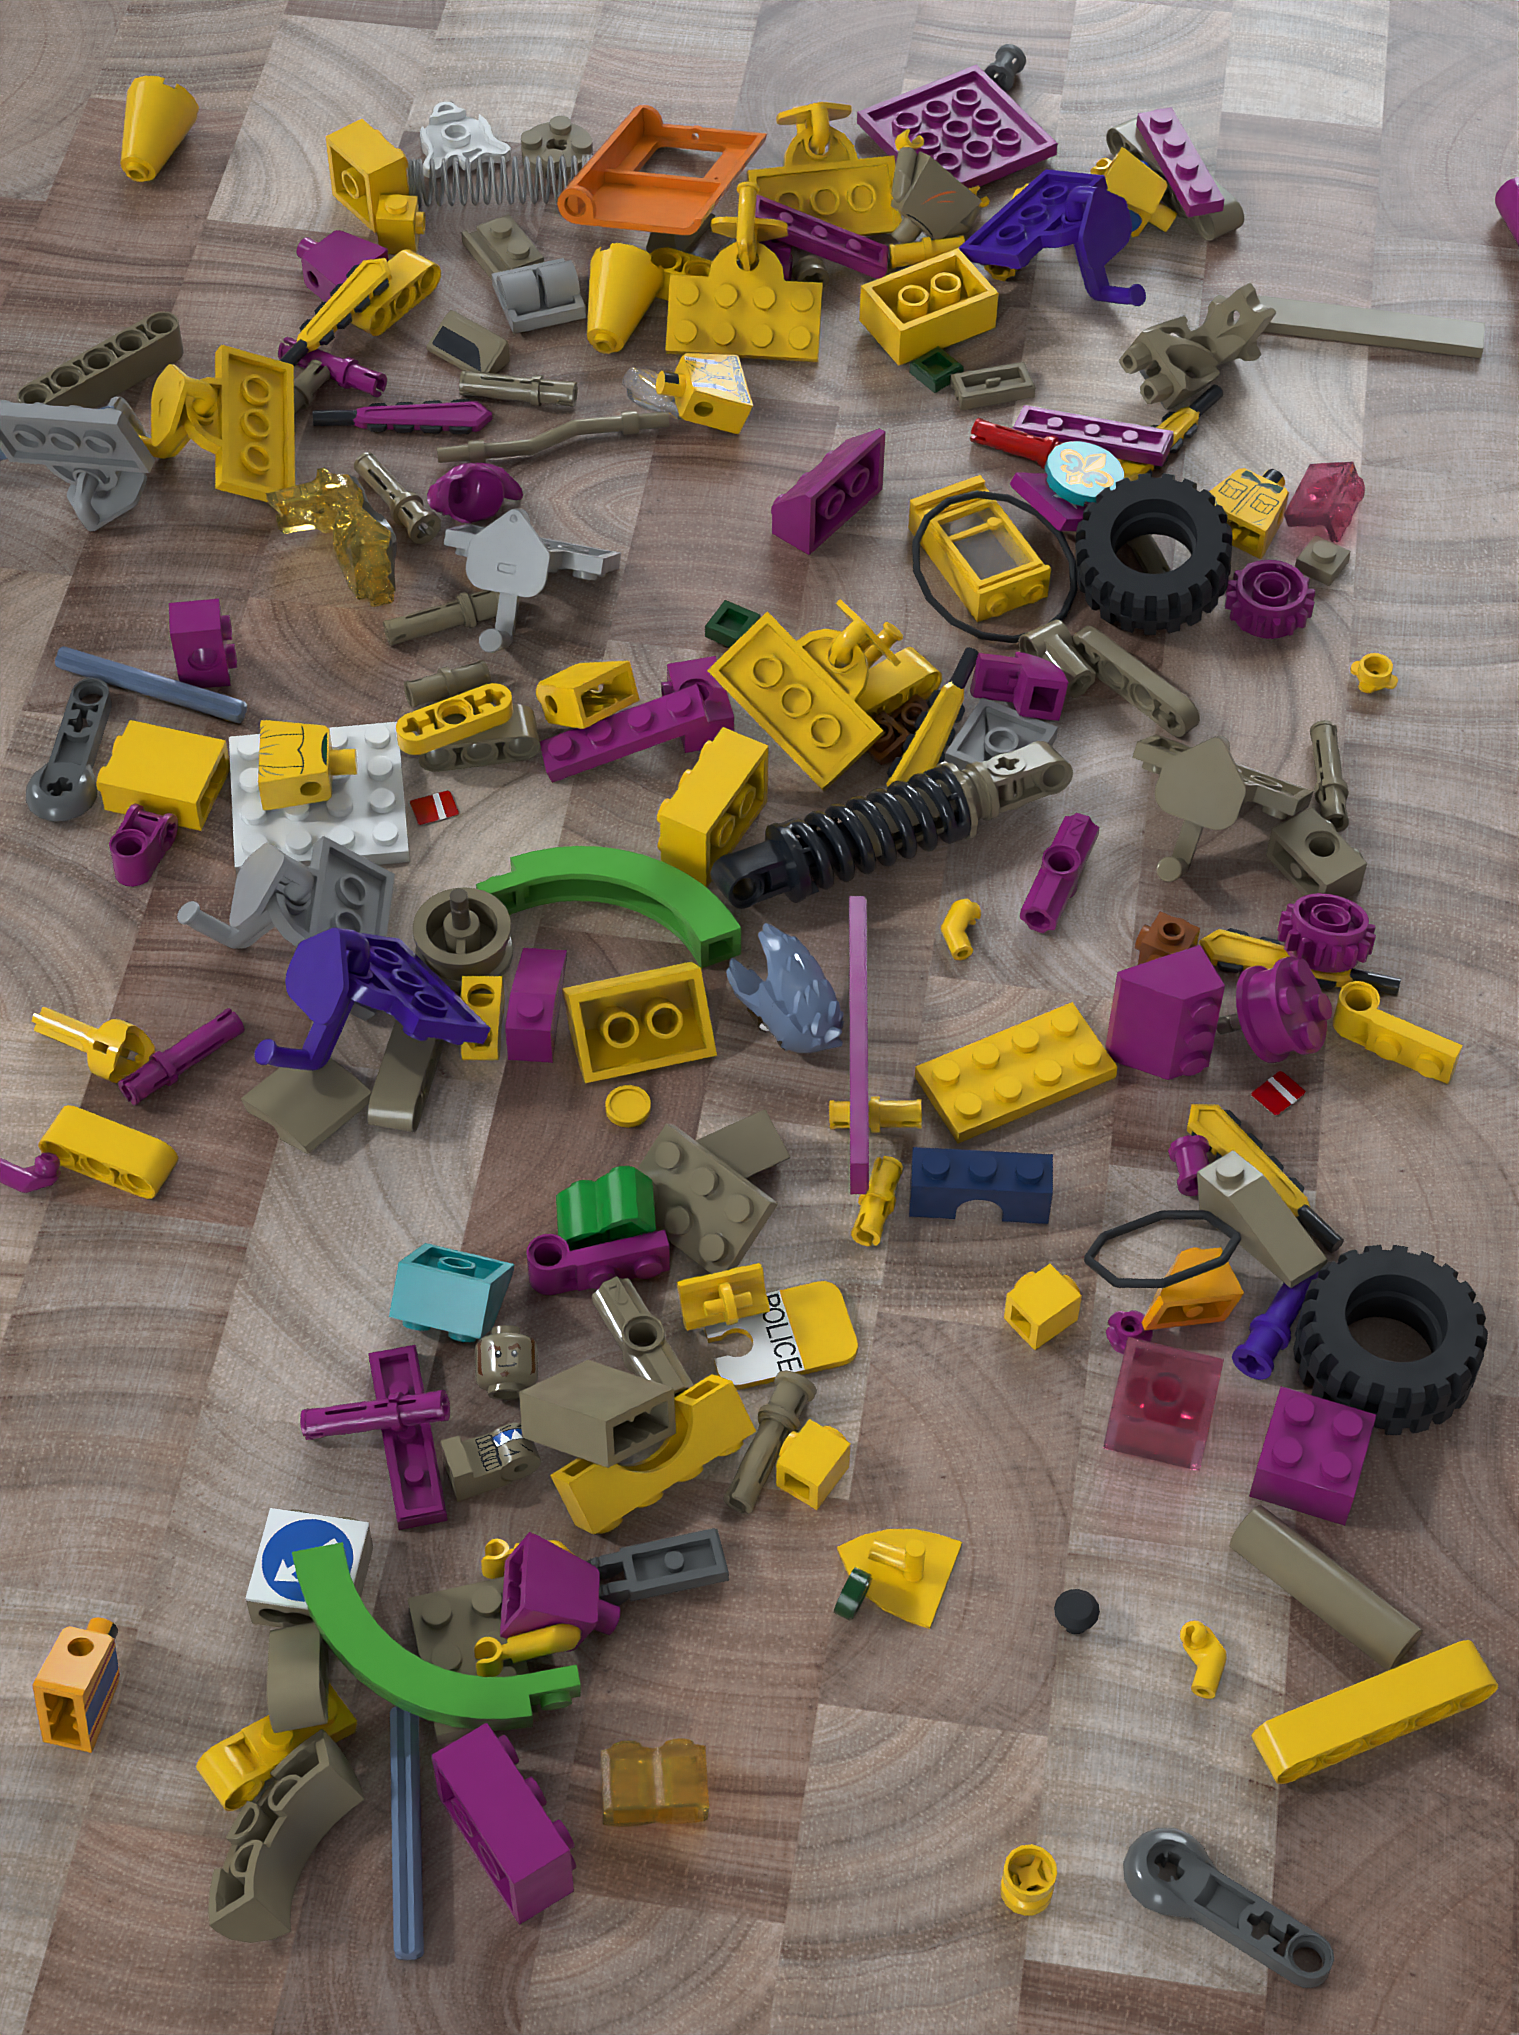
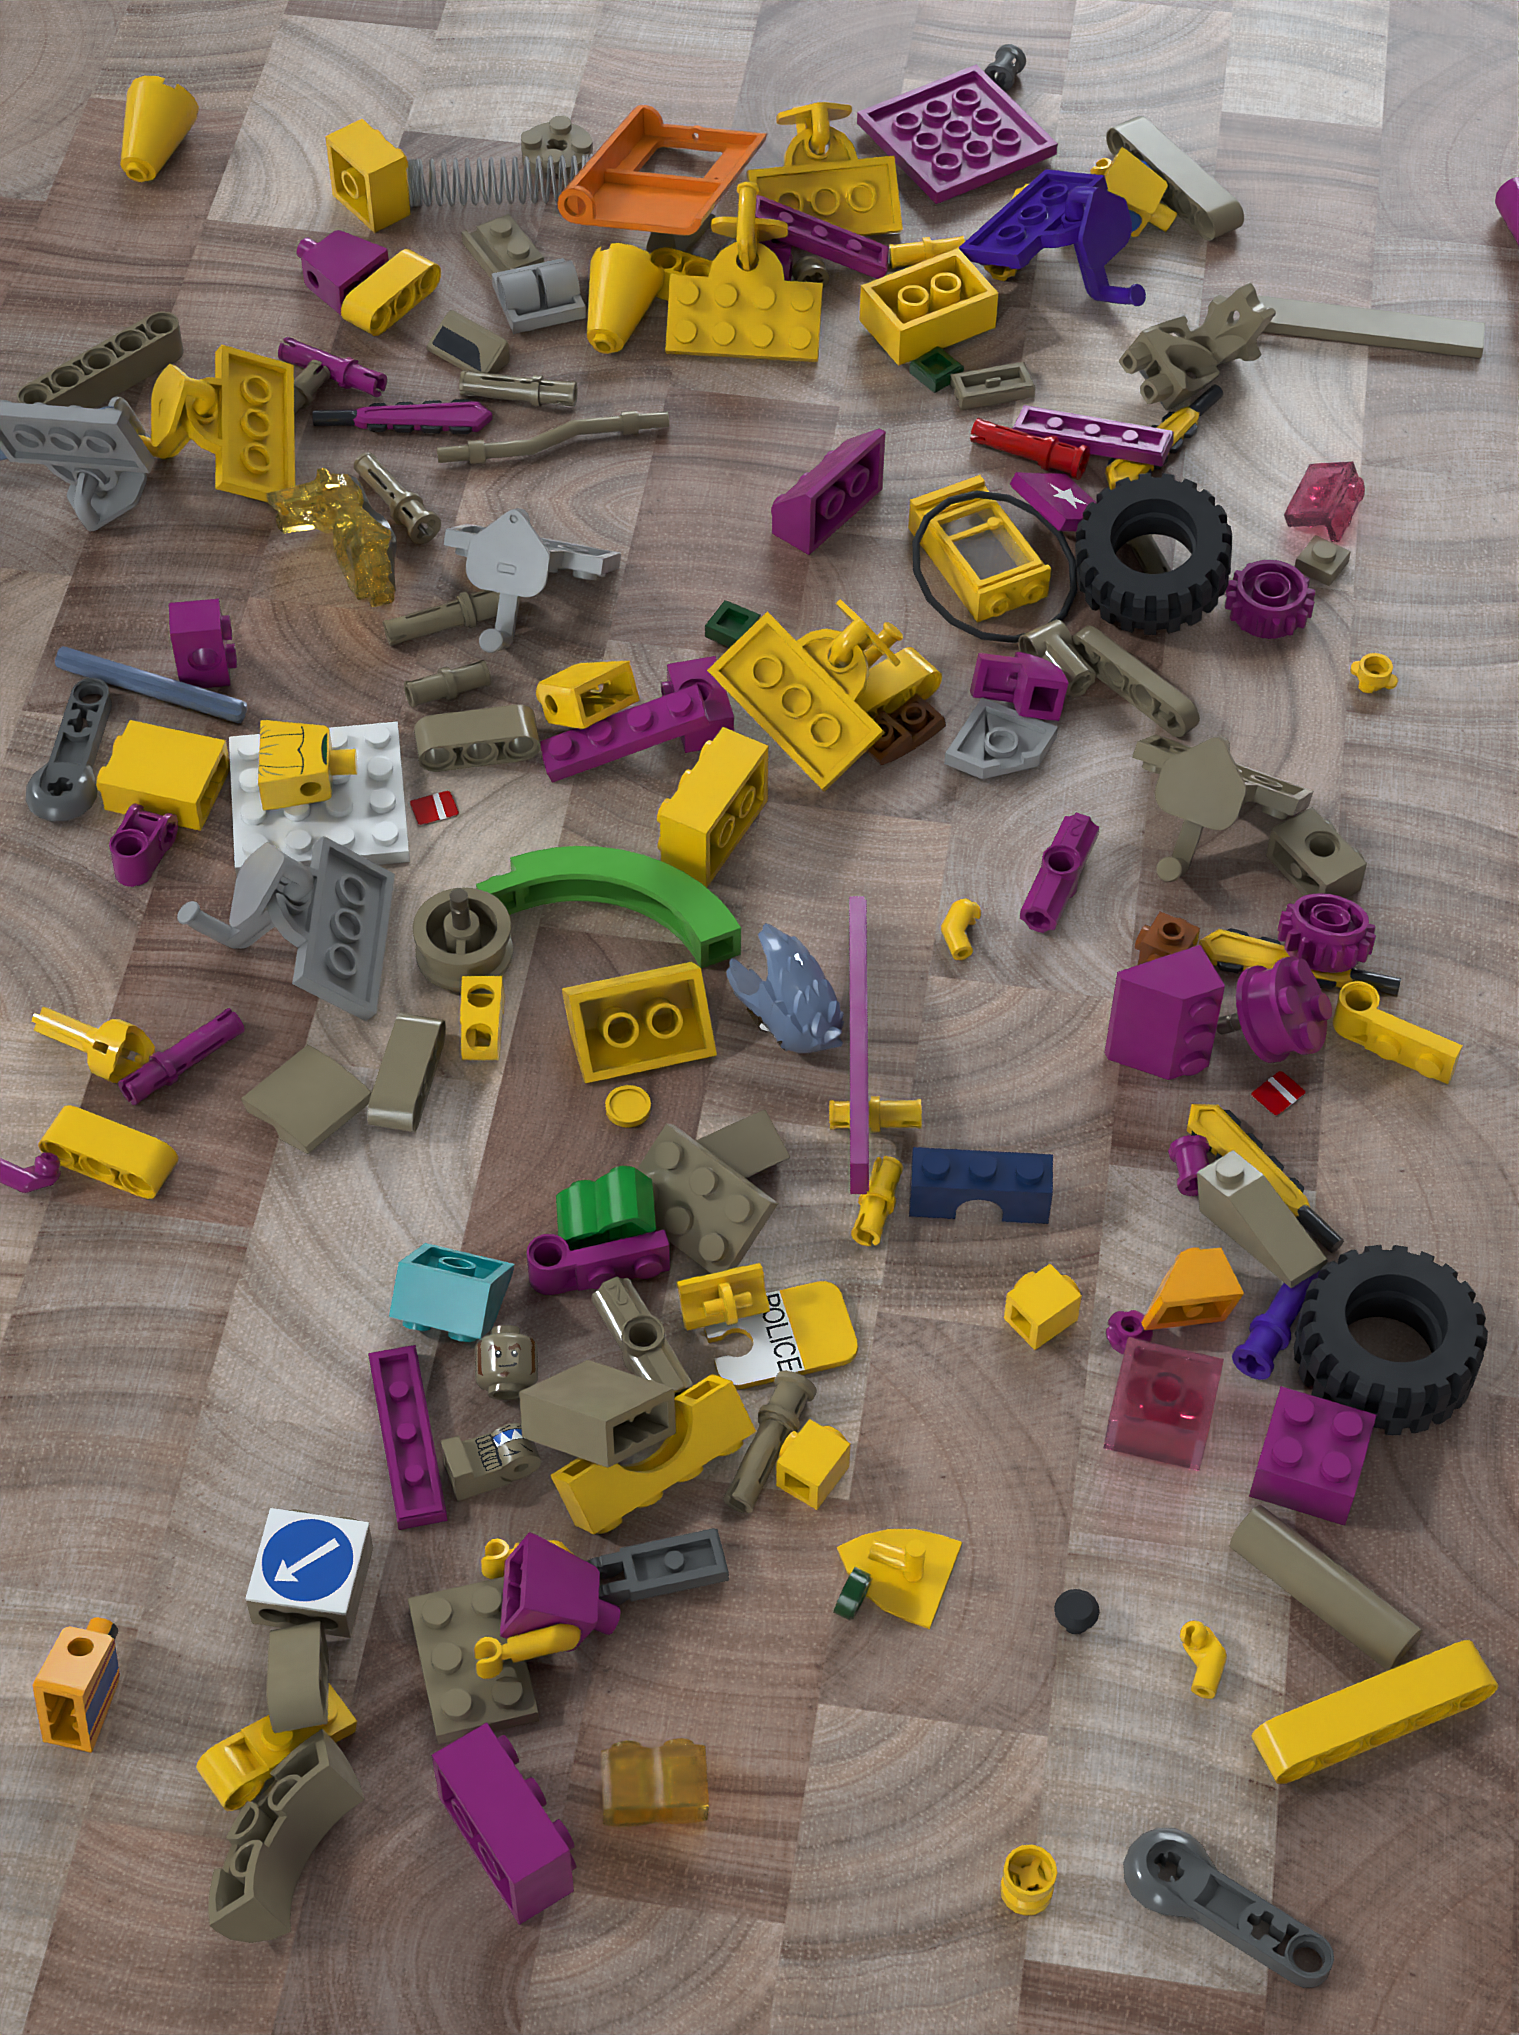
dark purple plate [254,928,491,1071] -> none
yellow sword [279,258,392,367] -> none
bright green arch [292,1542,581,1730] -> none
magenta pin [300,1390,450,1440] -> none
yellow brick [376,194,426,255] -> none
sand blue axle [390,1706,424,1960] -> none
yellow beam [396,683,513,755] -> none
white tile [420,102,512,178] -> none
magenta hair [427,463,523,524] -> none
magenta slope [505,948,567,1063] -> none
clear plant [622,366,682,421] -> none
yellow torso [656,353,753,434] -> none
black piece [711,741,1073,909] -> none
yellow sword [886,647,979,787] -> none
dark tan torso [891,129,990,244] -> none
yellow plate [915,1002,1118,1144] -> none
tile [1044,441,1124,506] -> none
black piece [1084,1210,1241,1288] -> none
plate [1136,107,1225,218] -> none
yellow torso [1209,468,1289,560] -> none
dark tan pin [1310,720,1349,832] -> none

